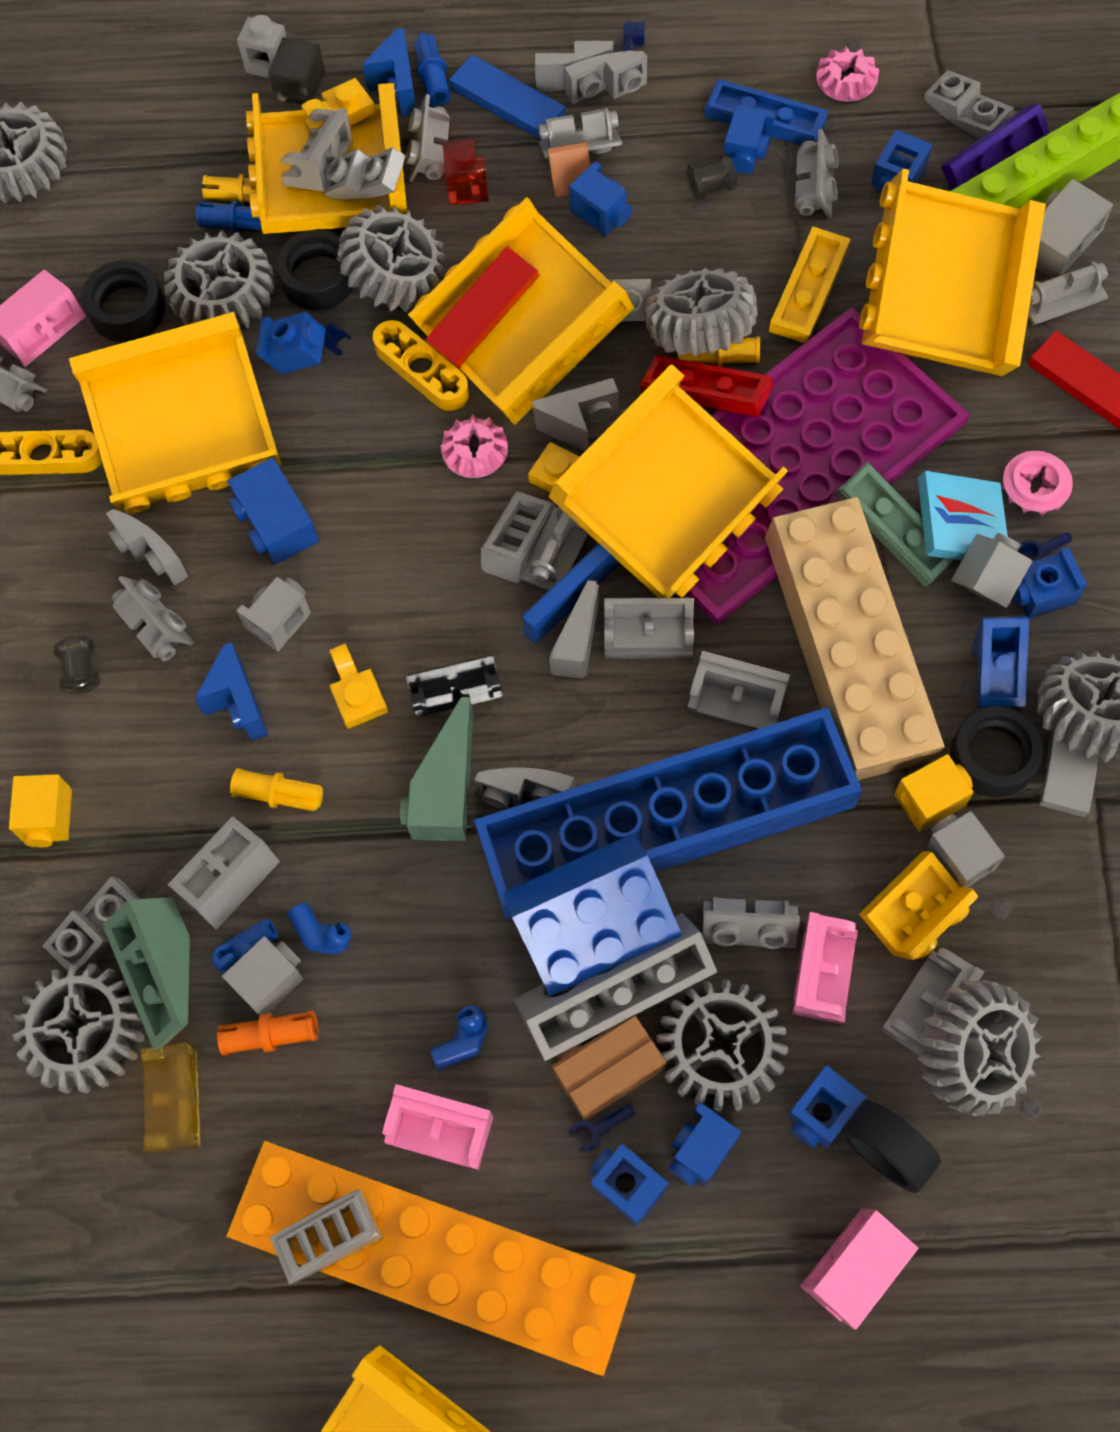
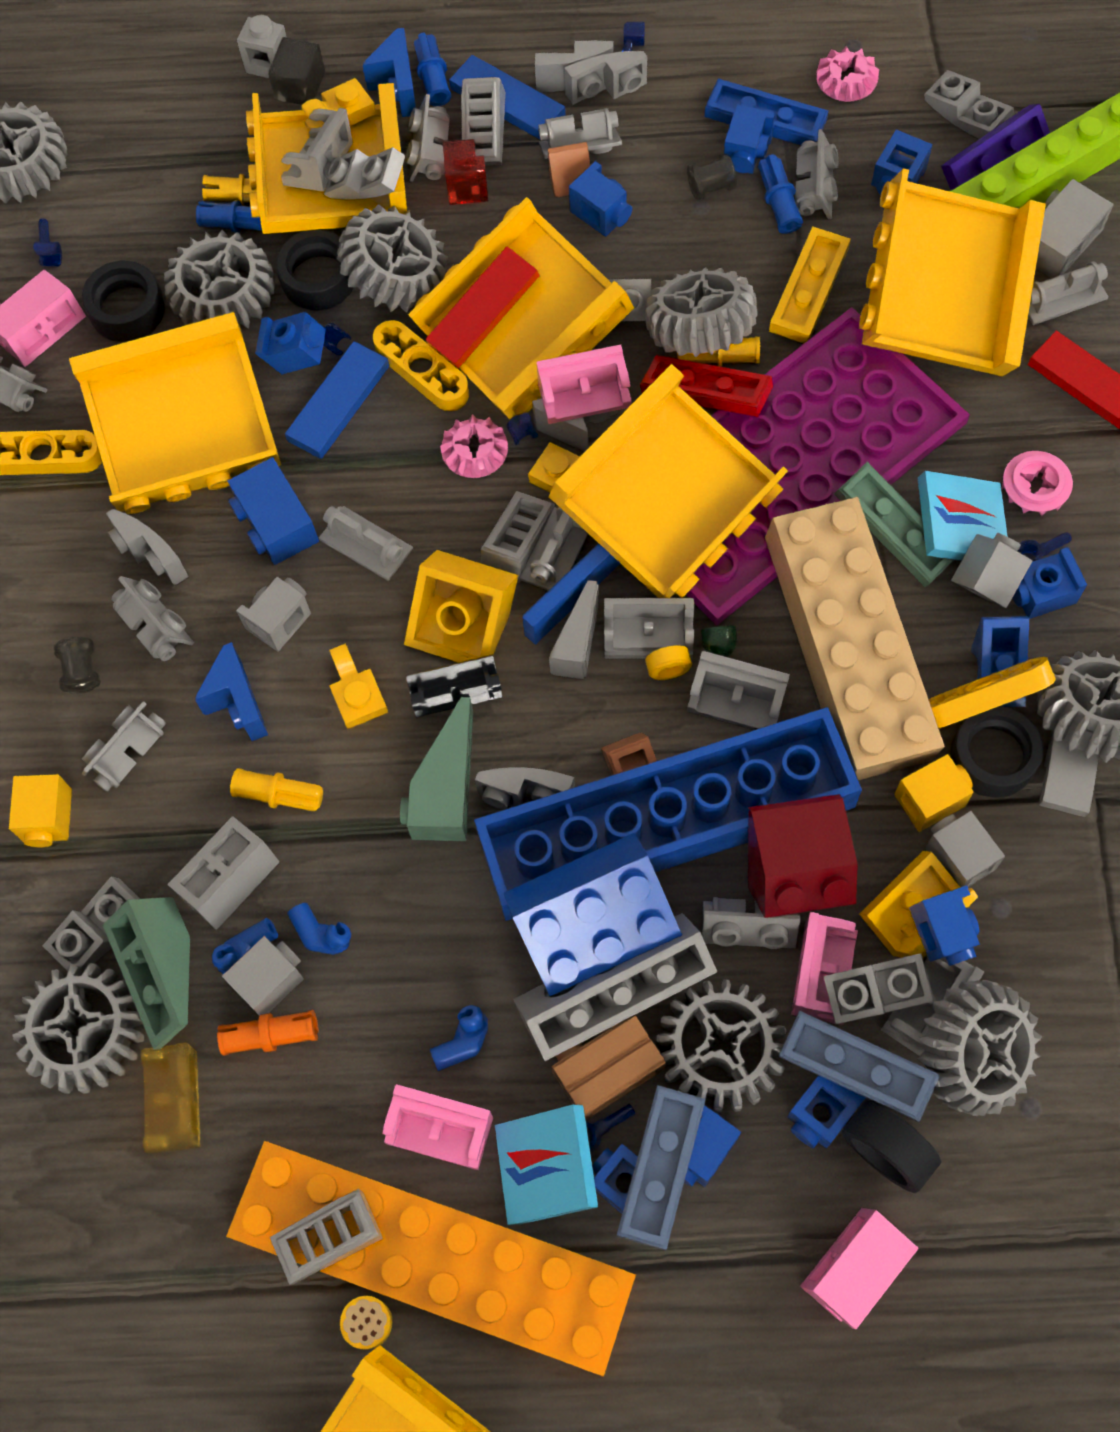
none -> clear blue hand [33,219,62,266]
none -> light grey hinge [81,701,166,792]
none -> blue tile [285,341,390,459]
none -> light grey hinge [319,506,413,581]
none -> tile [340,1296,392,1350]
none -> yellow slope [404,550,519,663]
none -> light grey slope [461,77,506,166]
none -> medium azure tile [495,1104,598,1225]
none -> clear blue hand [506,413,538,446]
none -> bright pink hinge [537,345,631,424]
none -> nougat slope [601,733,657,775]
none -> sand blue tile [617,1085,706,1251]
none -> yellow tile [645,645,692,680]
none -> clear green hinge [701,625,737,657]
none -> dark red slope [748,794,858,918]
none -> blue axle [758,154,803,234]
none -> sand blue tile [779,1010,940,1123]
none -> light grey slope [823,953,934,1024]
none -> blue brick [909,885,980,966]
none -> yellow beam [928,657,1056,728]

